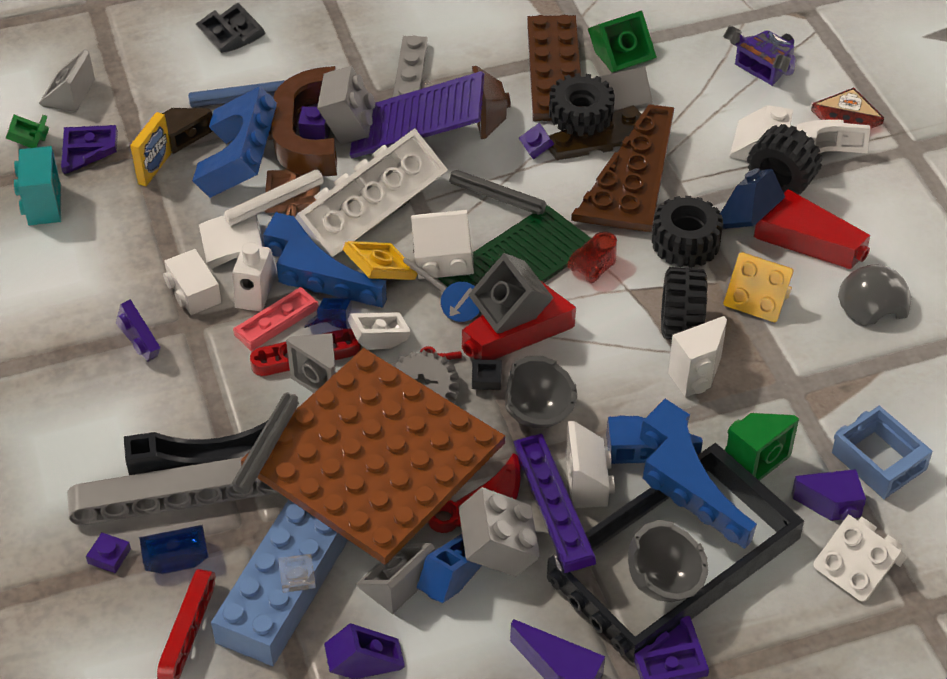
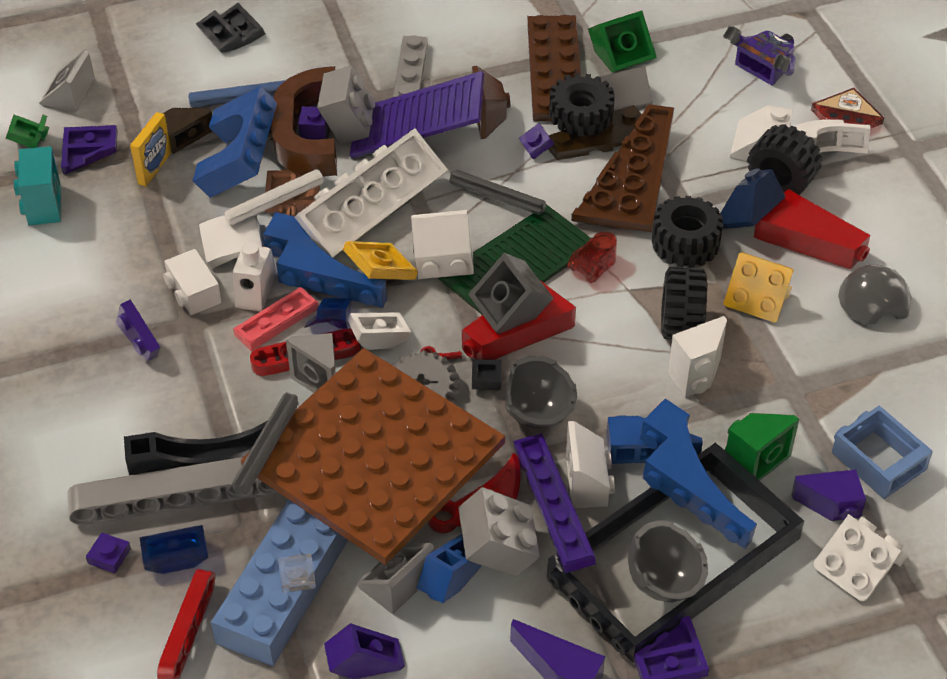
blue piece [403,258,480,323] -> none

